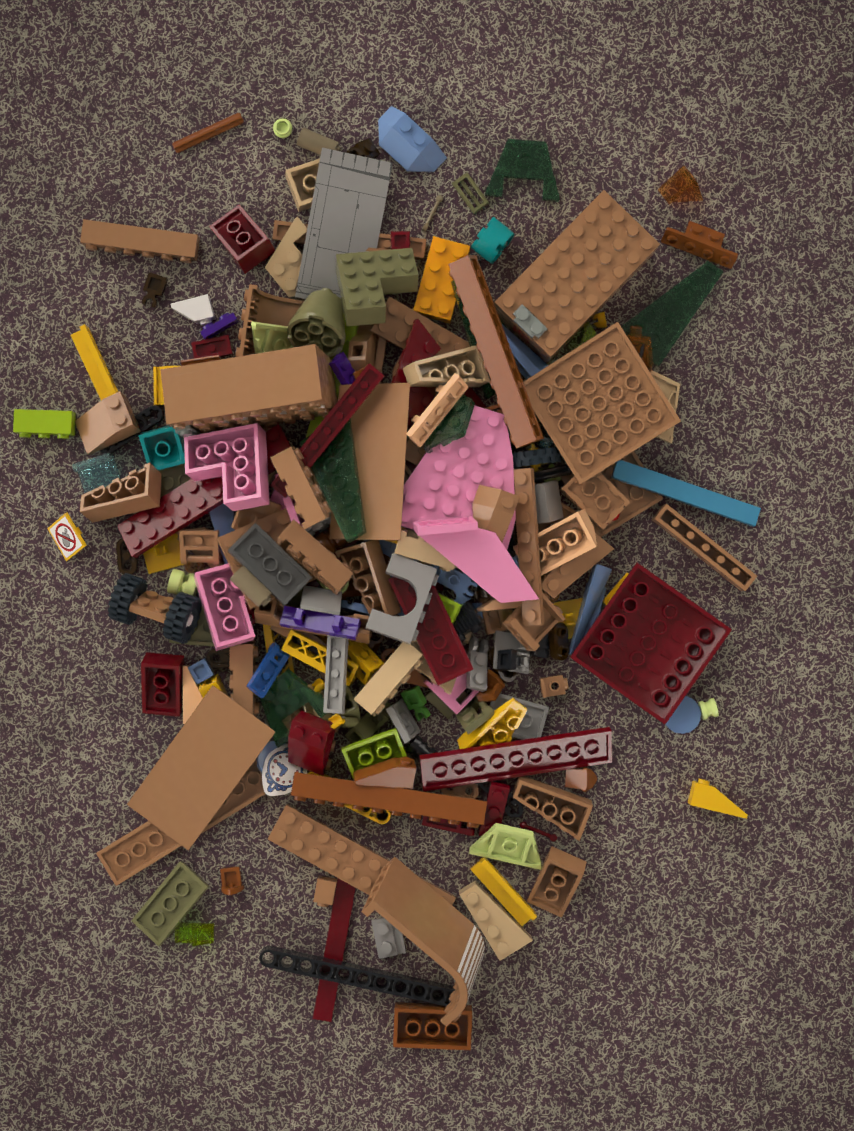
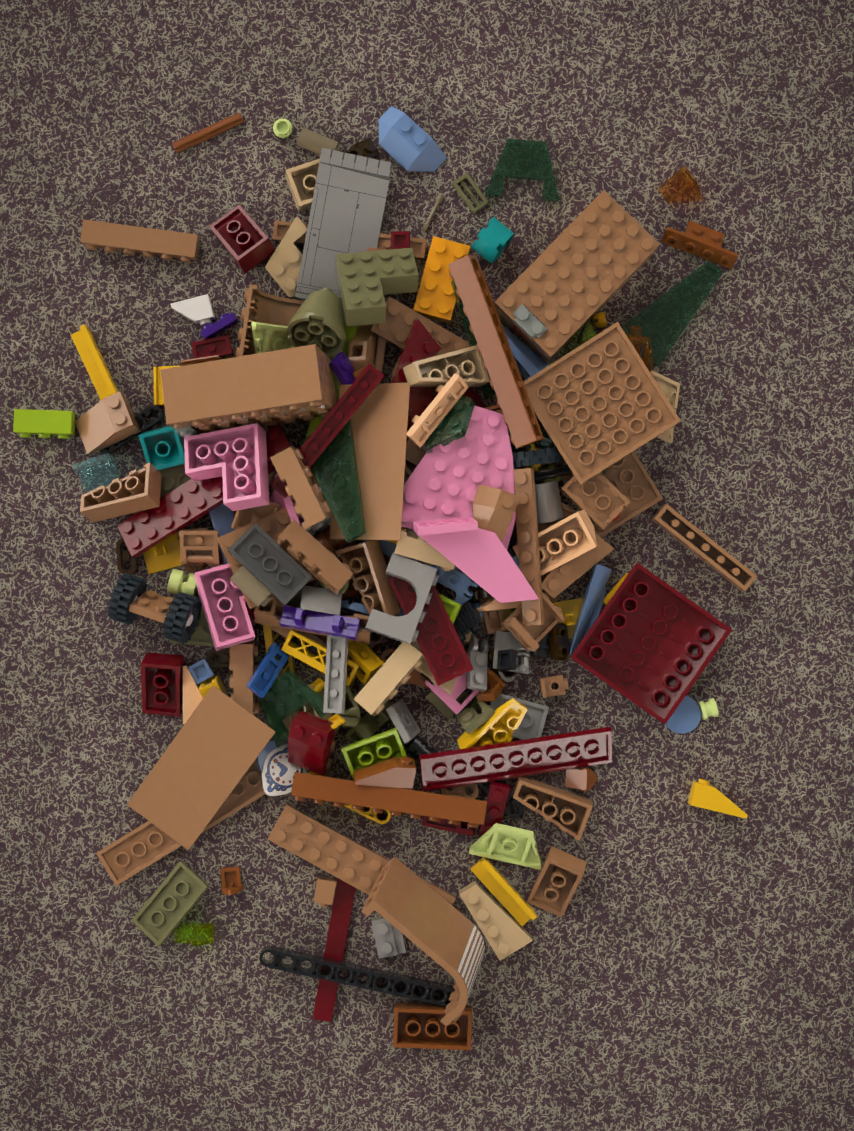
piece [47,512,87,561] -> none
dark brown plate [142,272,168,309] -> none
bright green plate [401,686,431,721] -> none
dark red hinge [520,821,557,842] -> none
dark azure tile [611,460,761,527] -> none

